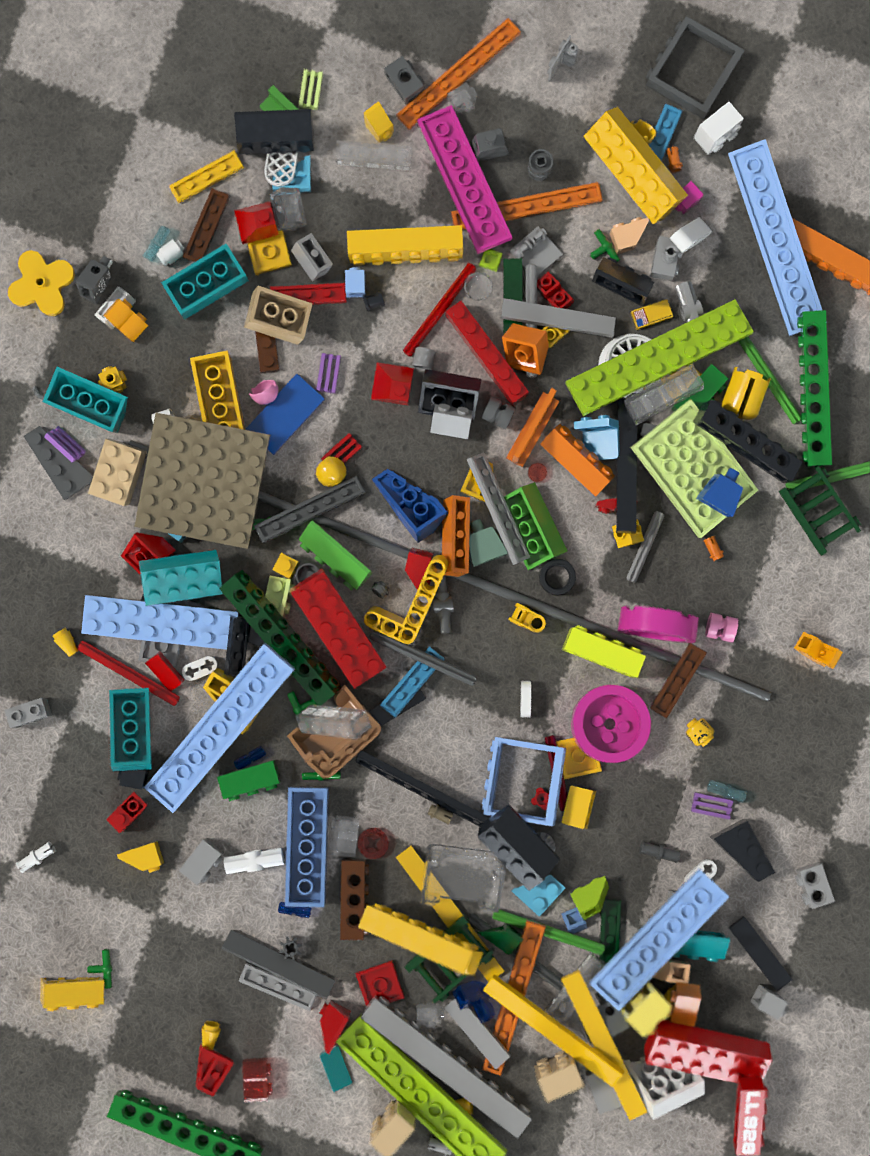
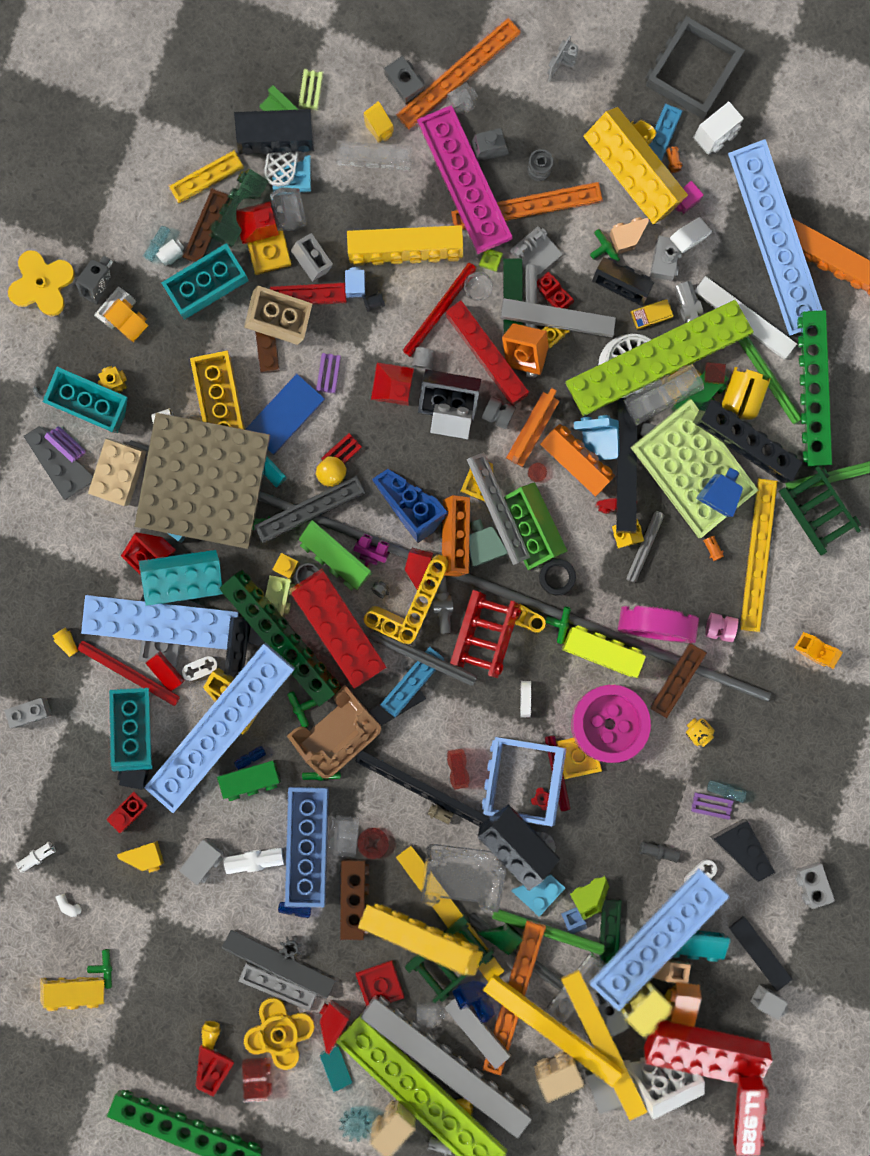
bright pink hair [249,380,279,405] -> none
clear brick [295,705,371,739] -> none
yellow panel [562,786,596,829] -> none
none -> white arm [56,893,82,917]
none -> clear green arch [209,169,269,248]
none -> yellow plant [244,997,315,1070]
none -> teal slope [263,456,287,487]
none -> clear light blue gear [339,1107,372,1142]
none -> magenta hips [353,533,390,567]
none -> clear red brick [447,748,470,789]
none -> red fence [450,590,521,678]
none -> green piece [545,606,571,644]
none -> white tile [695,276,797,360]
none -> clear red tile [704,362,726,384]
none -> yellow tile [740,478,778,632]

